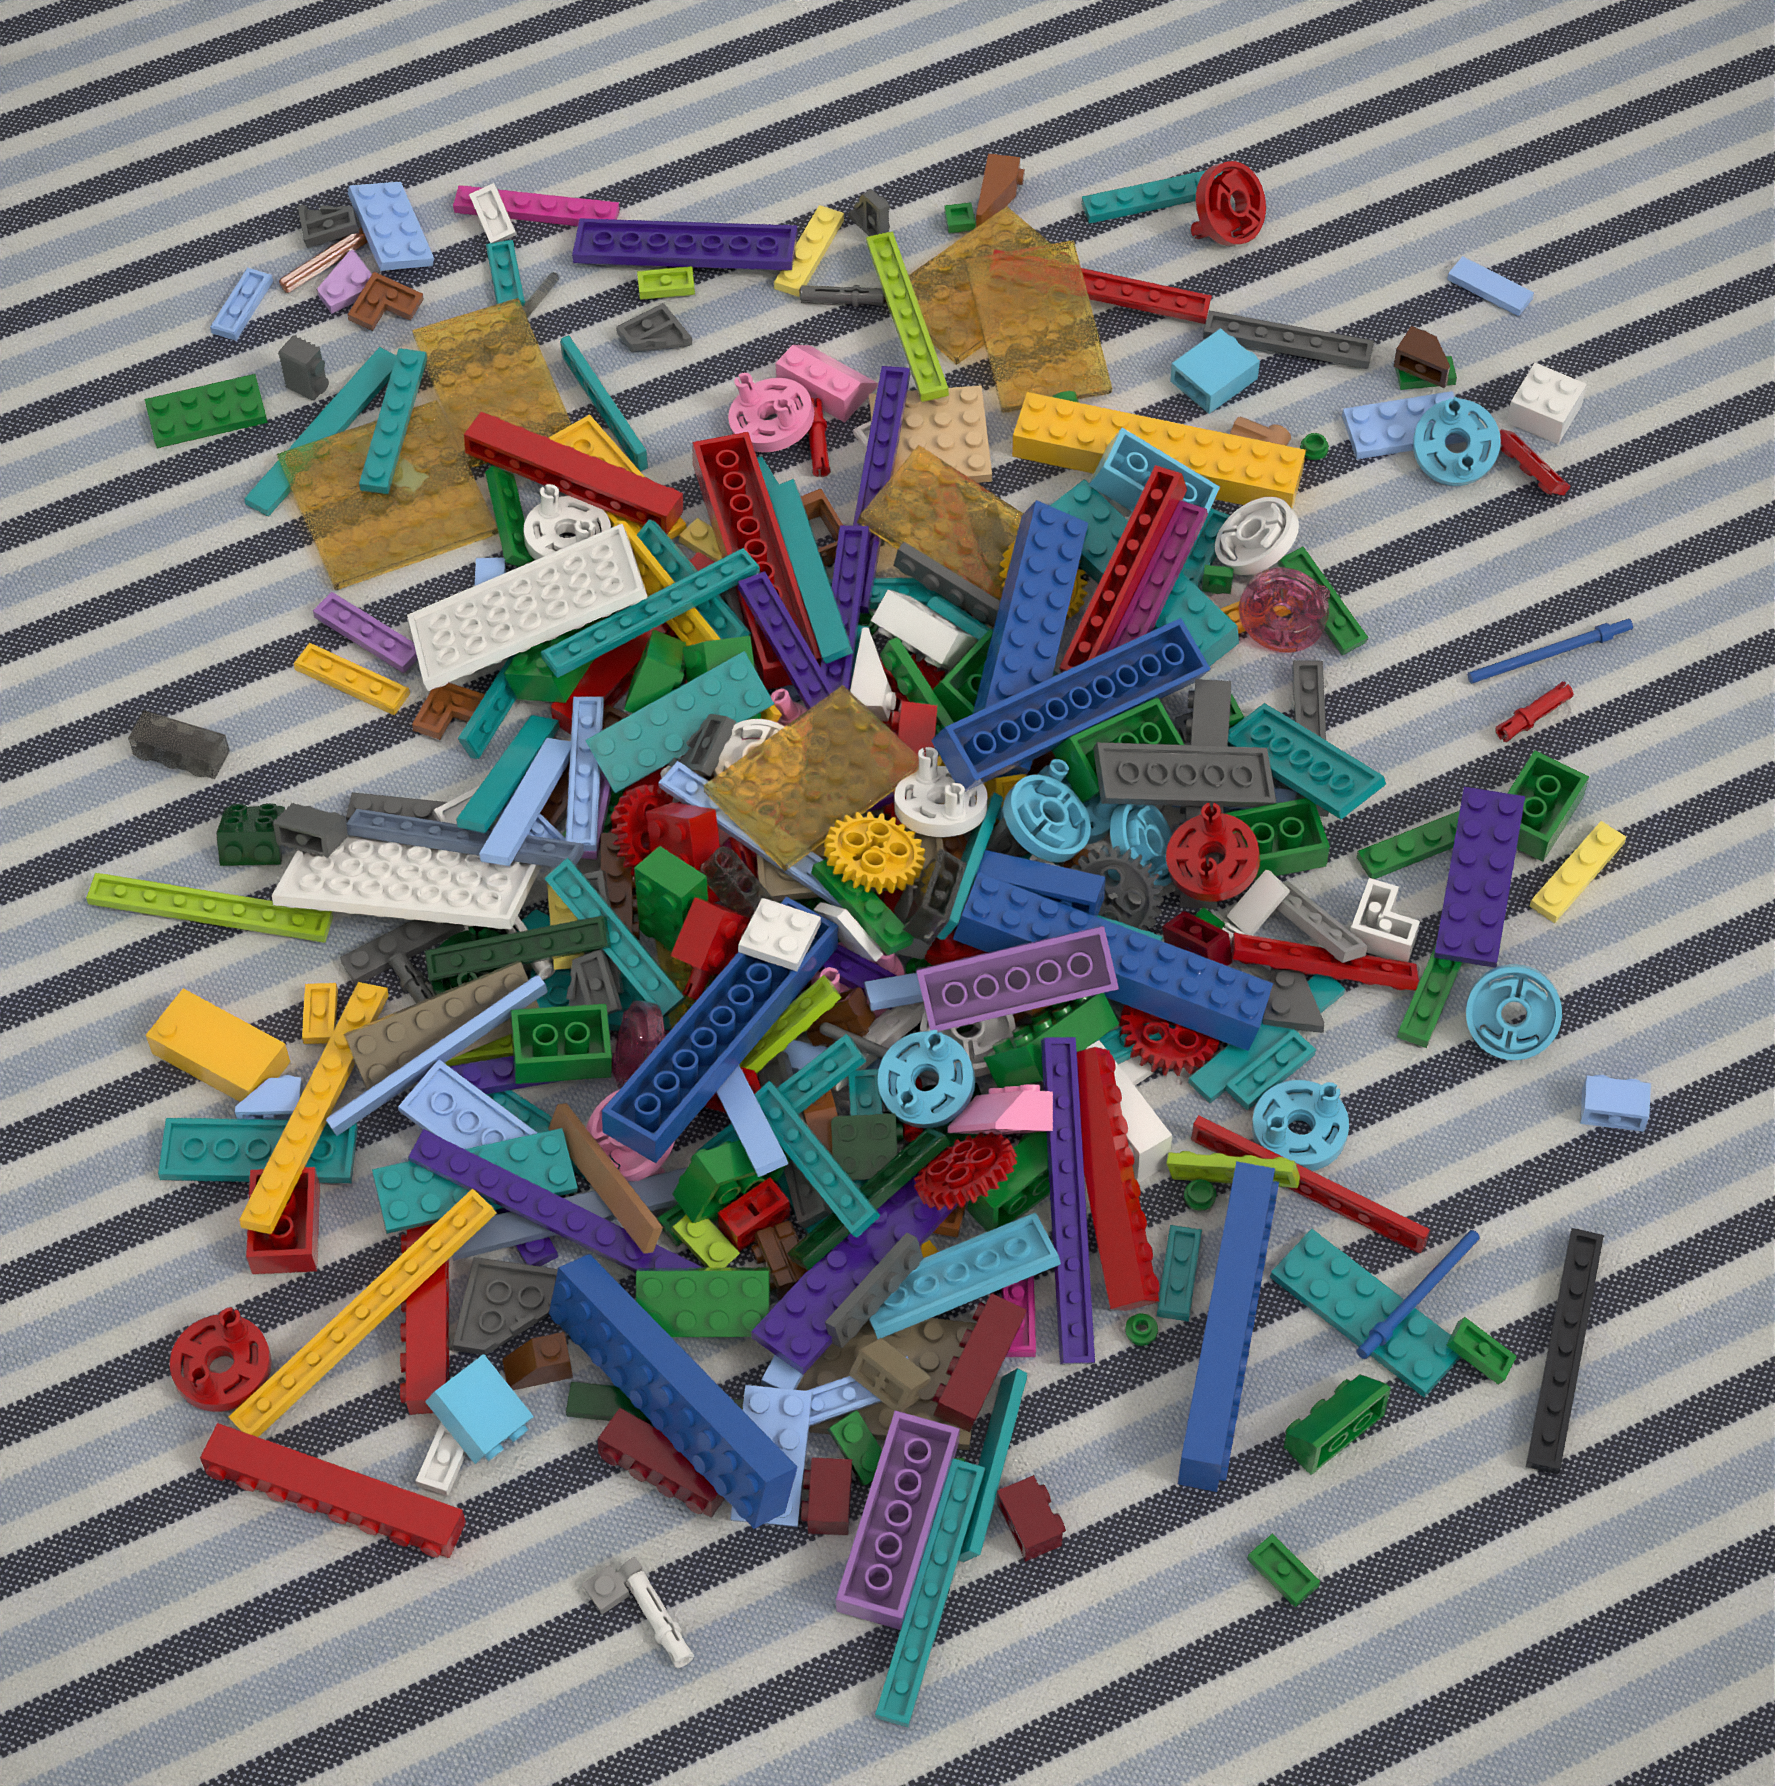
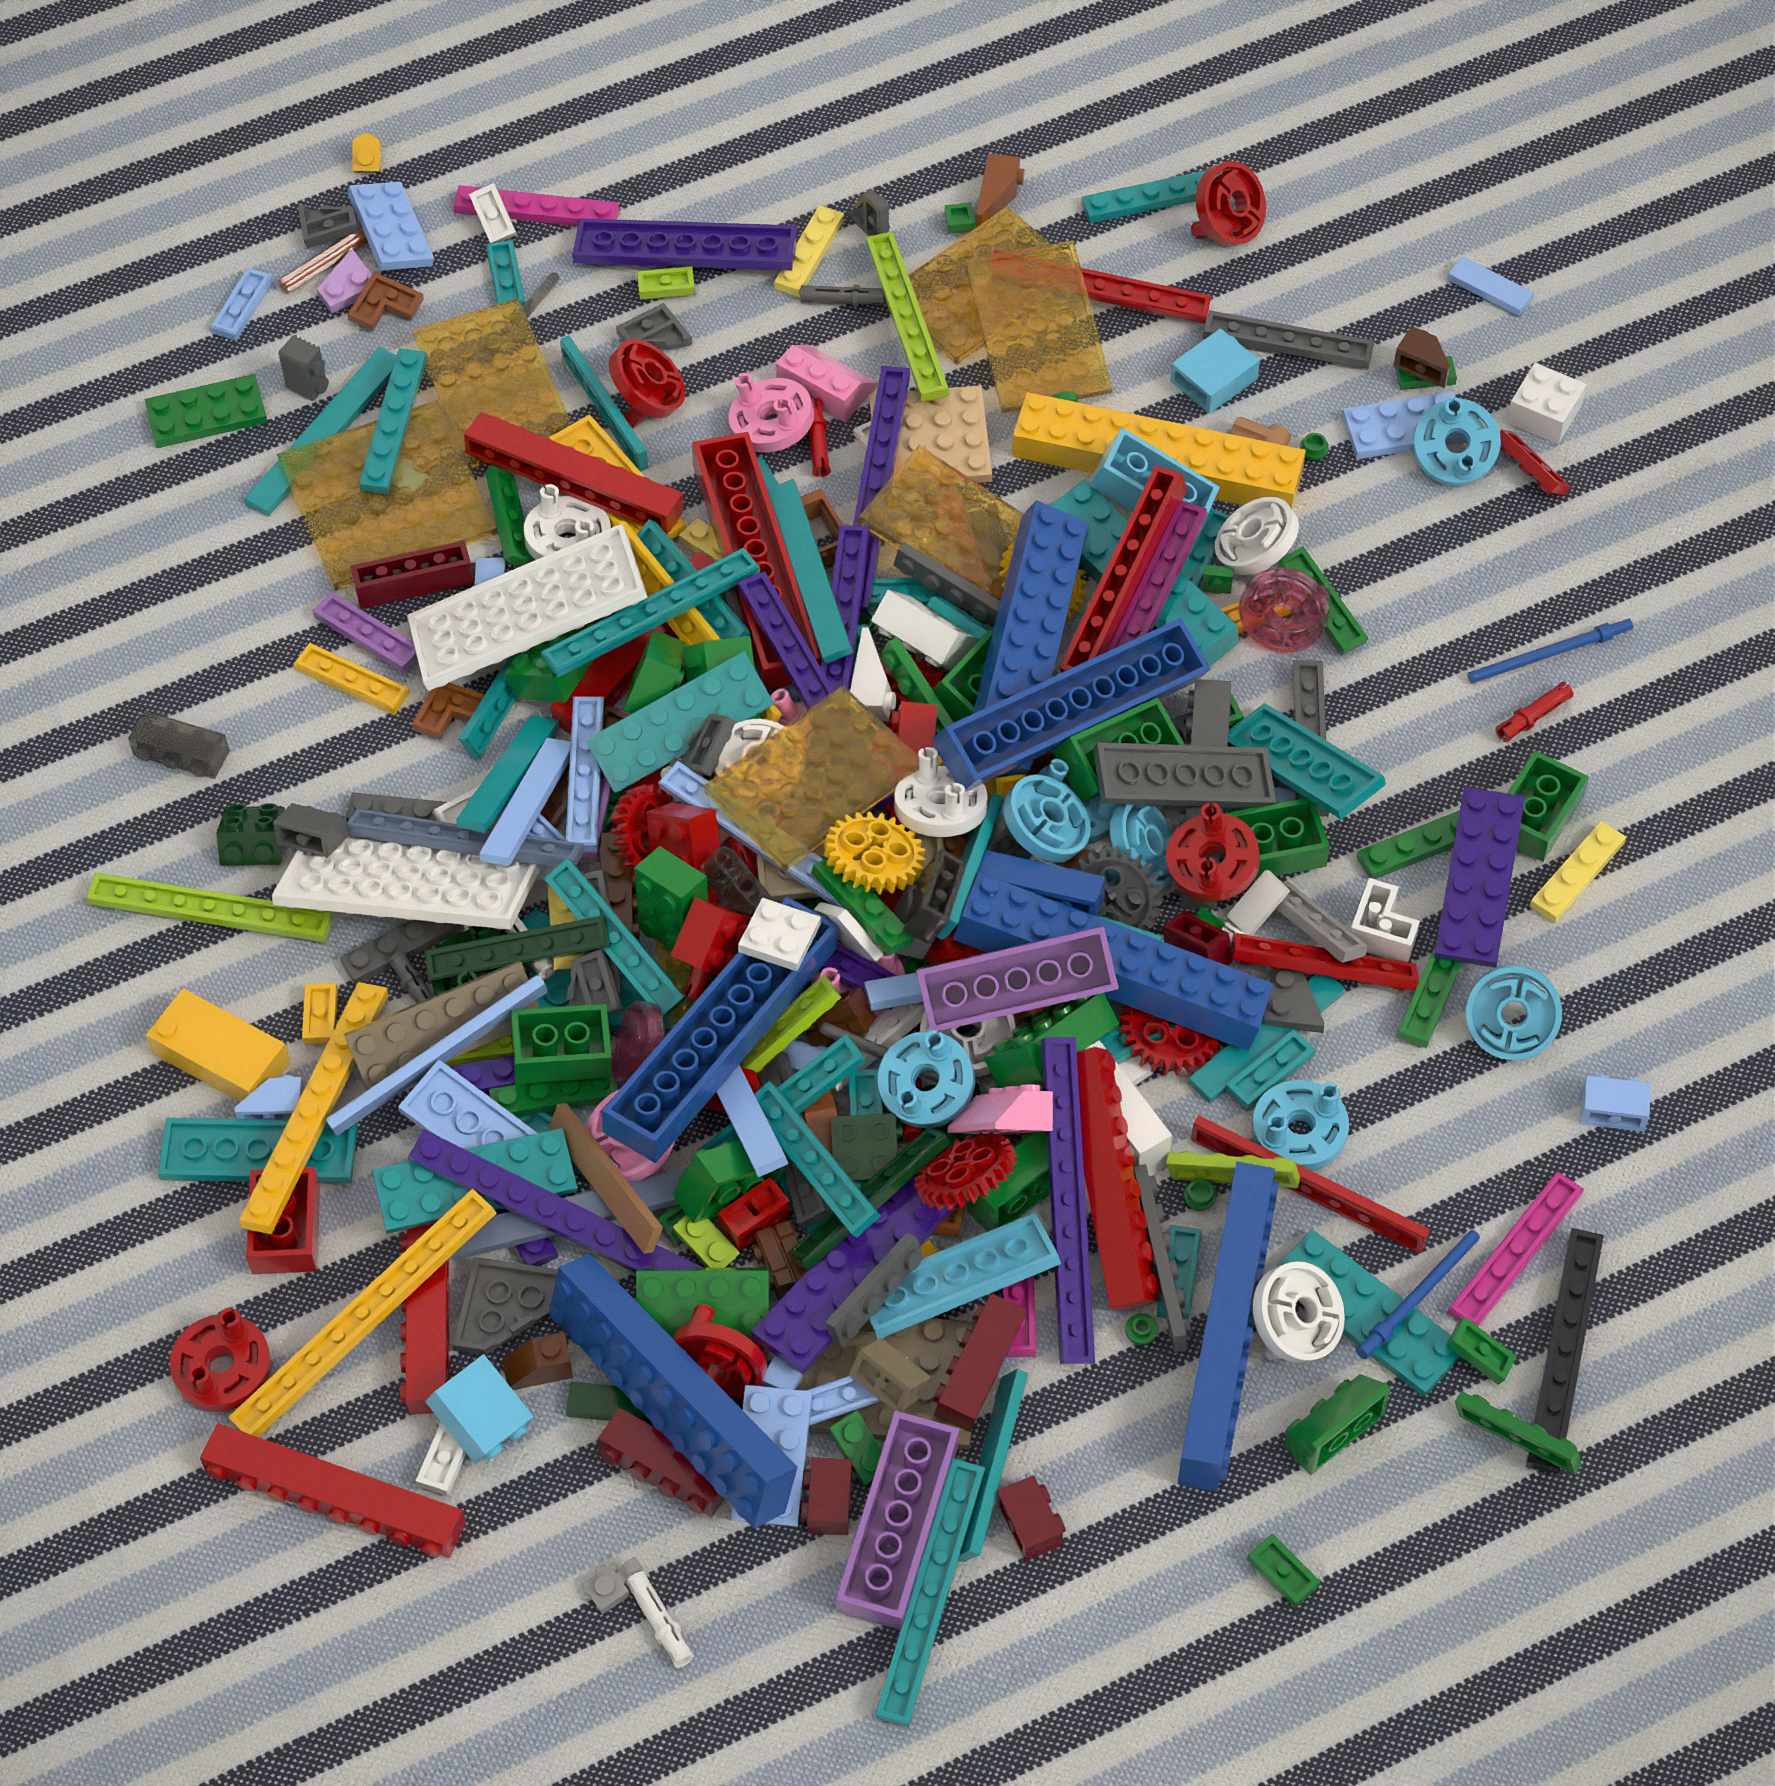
none -> dark red brick [350,540,474,609]
none -> yellow plate [352,133,381,172]
none -> green plate [489,1067,619,1118]
none -> red piece [609,339,685,428]
none -> red piece [672,1303,767,1399]
none -> dark grey plate [1134,1164,1192,1352]
none -> white piece [1253,1262,1345,1363]
none -> dark pink tile [1447,1171,1584,1327]
none -> green plate [1454,1391,1582,1475]

